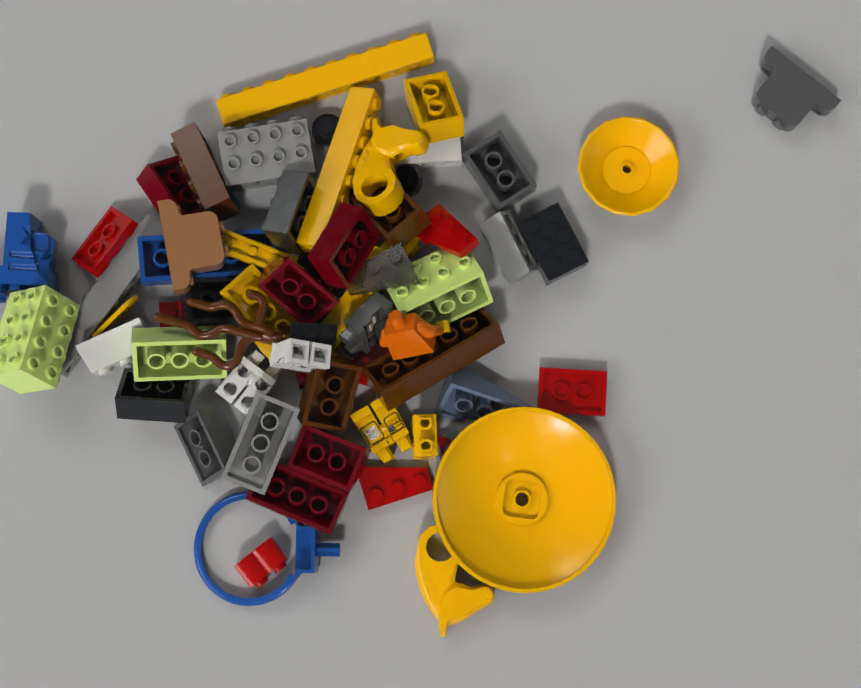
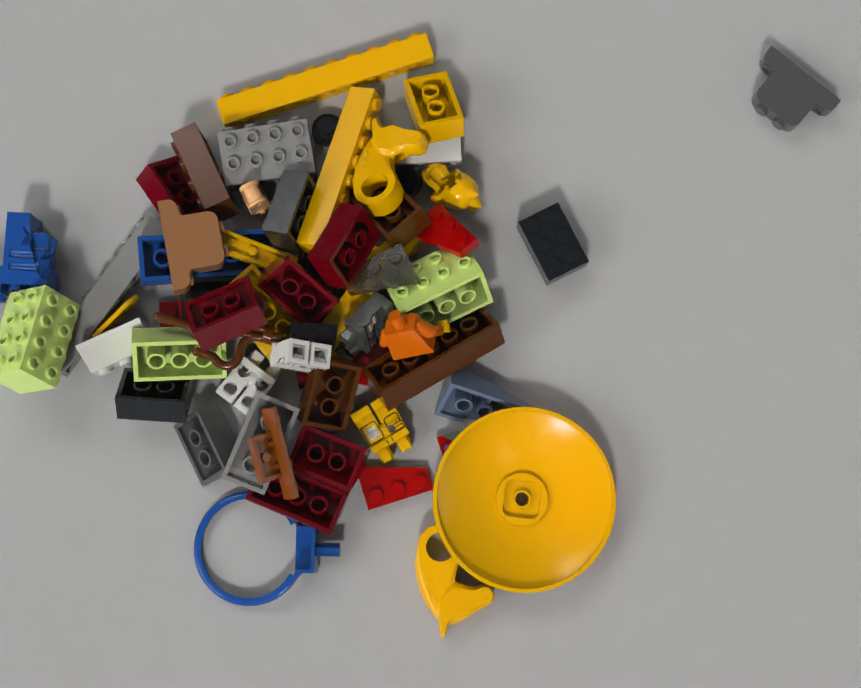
red plate [71,206,138,278] -> none
red brick [234,537,289,588] -> none
yellow hips [412,414,438,460] -> none
dark grey brick [462,130,537,213] -> none
light grey brick [479,210,540,284] -> none
red plate [537,367,607,417] -> none
yellow dish [578,116,680,216] -> none
none -> dark red slope [184,275,268,352]
none -> light nougat piece [239,180,270,216]
none -> dark orange bracket [247,407,299,500]
none -> yellow head [422,163,482,213]

